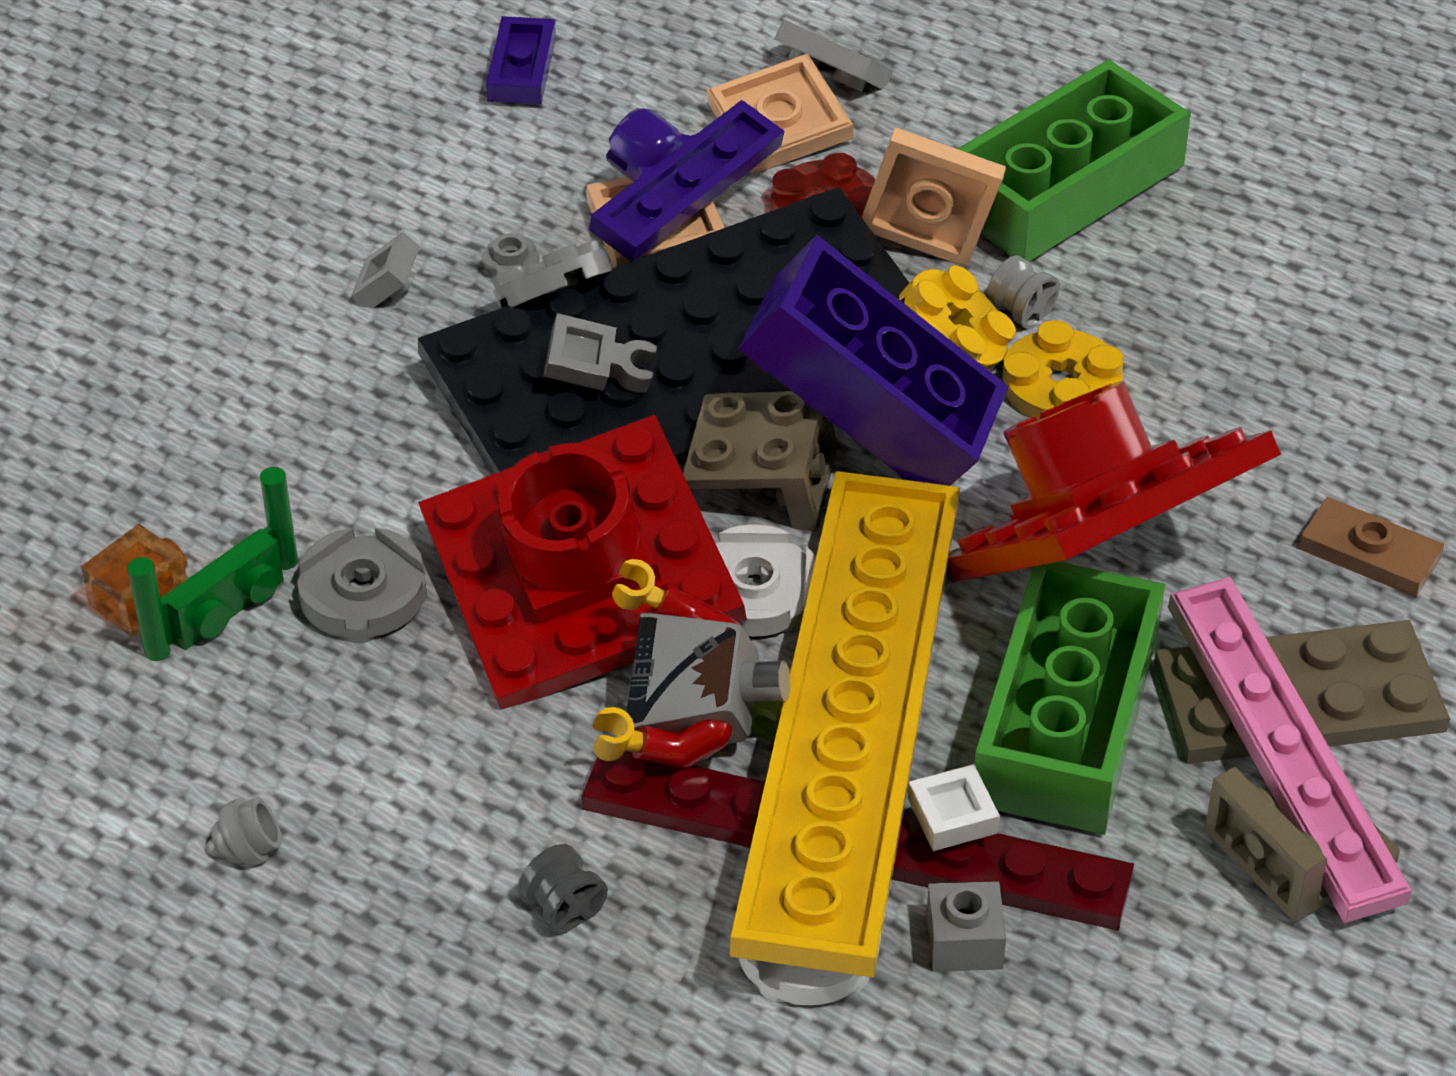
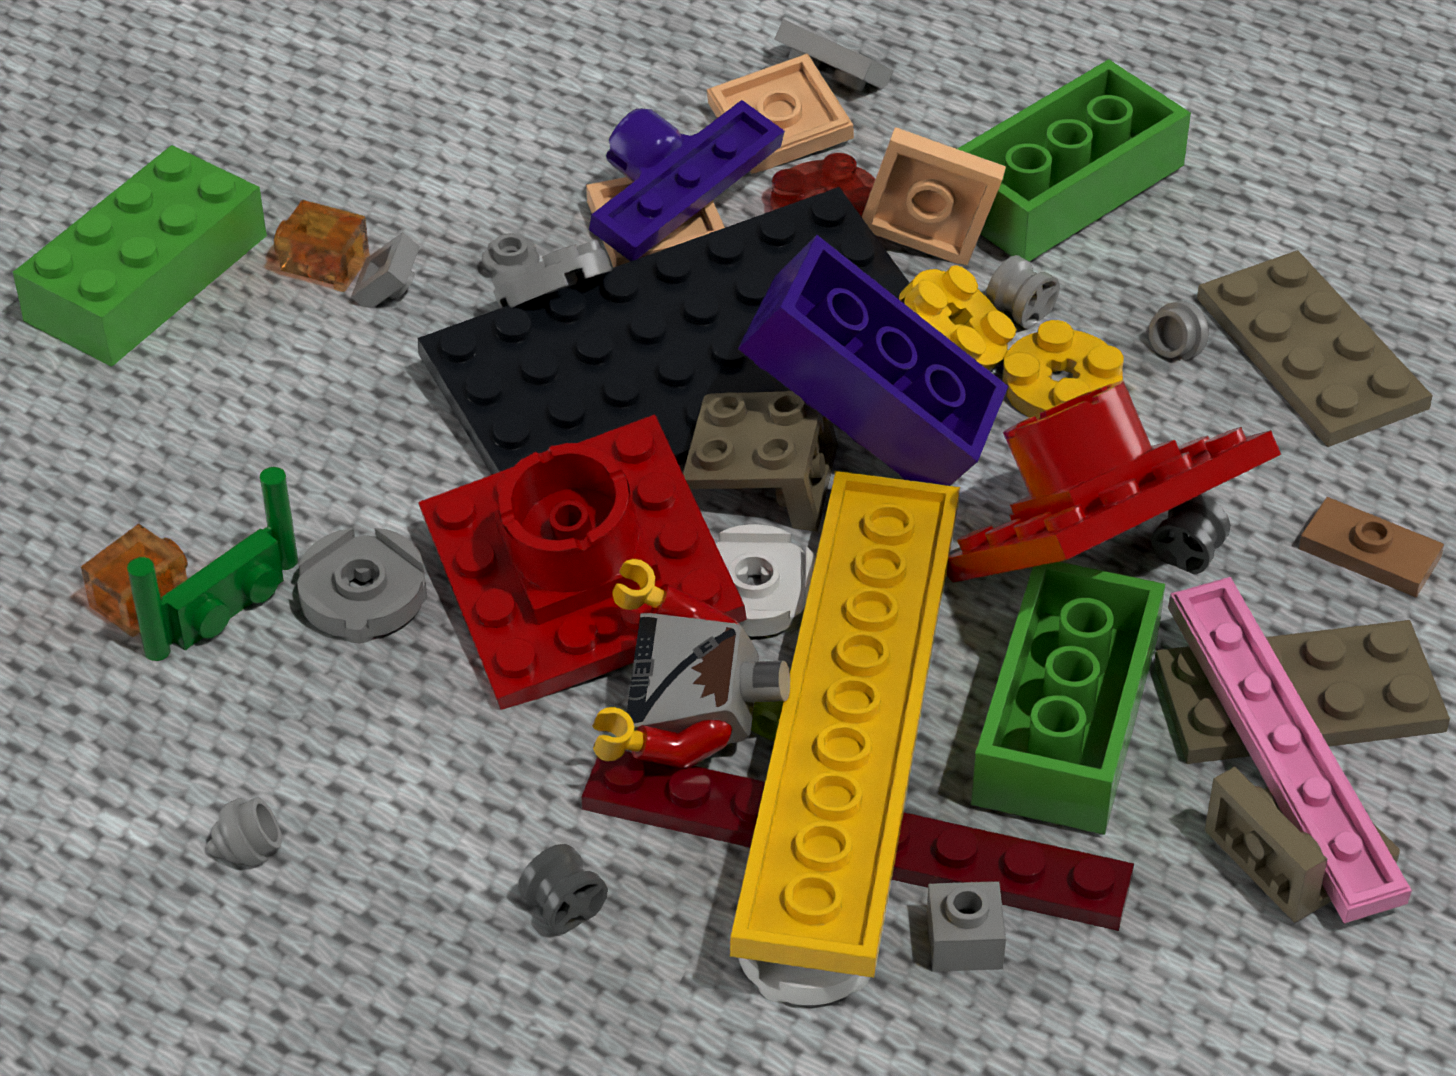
dark purple plate [486,16,556,104] -> none
light grey plate [544,313,657,392] -> none
white plate [908,764,1000,851] -> none
none -> bright green brick [13,145,267,367]
none -> clear orange brick [274,200,370,292]
none -> light grey plate [1149,301,1209,361]
none -> dark grey wheel [1151,495,1231,575]
none -> dark tan plate [1197,250,1433,447]

